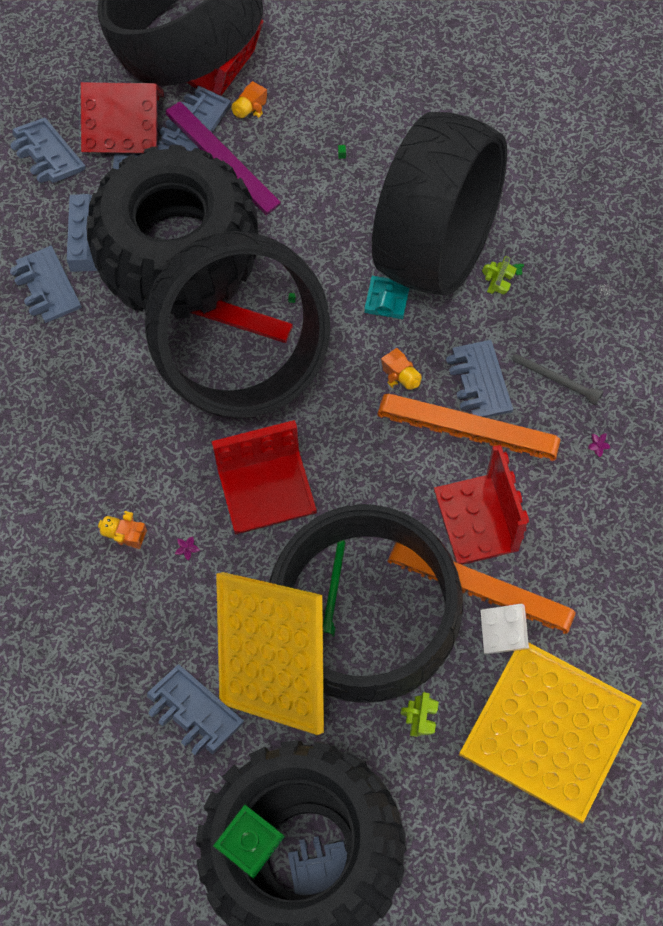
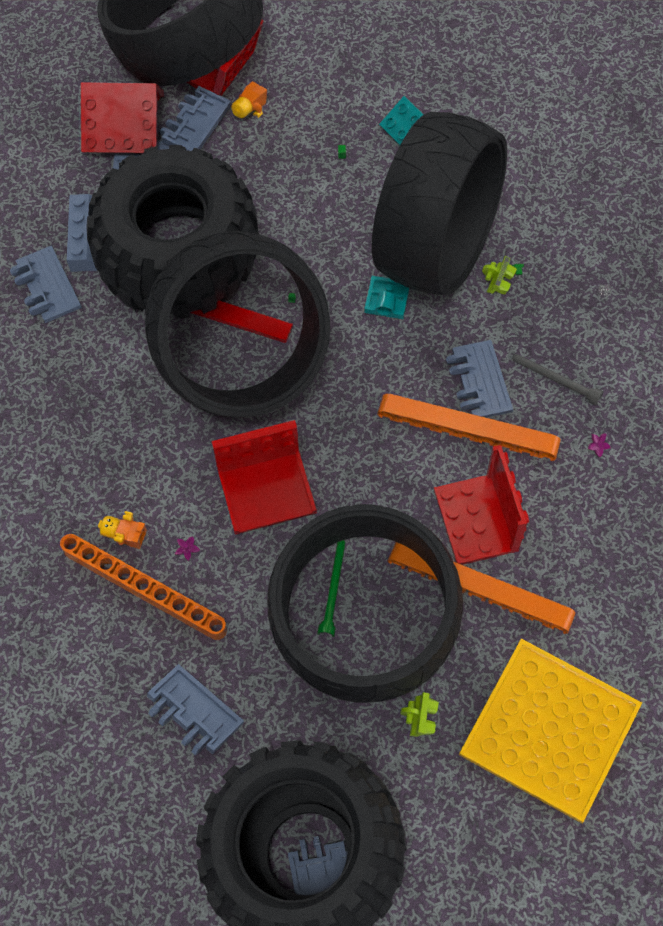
sand blue hinge [10,118,85,183] -> none
magenta tile [166,101,281,216] -> none
green plate [213,805,285,879] -> none
yellow plate [216,572,324,735] -> none
piece [381,348,422,390] -> none
white plate [481,604,529,654] -> none
none -> orange beam [60,534,227,640]
none -> teal plate [379,96,424,145]

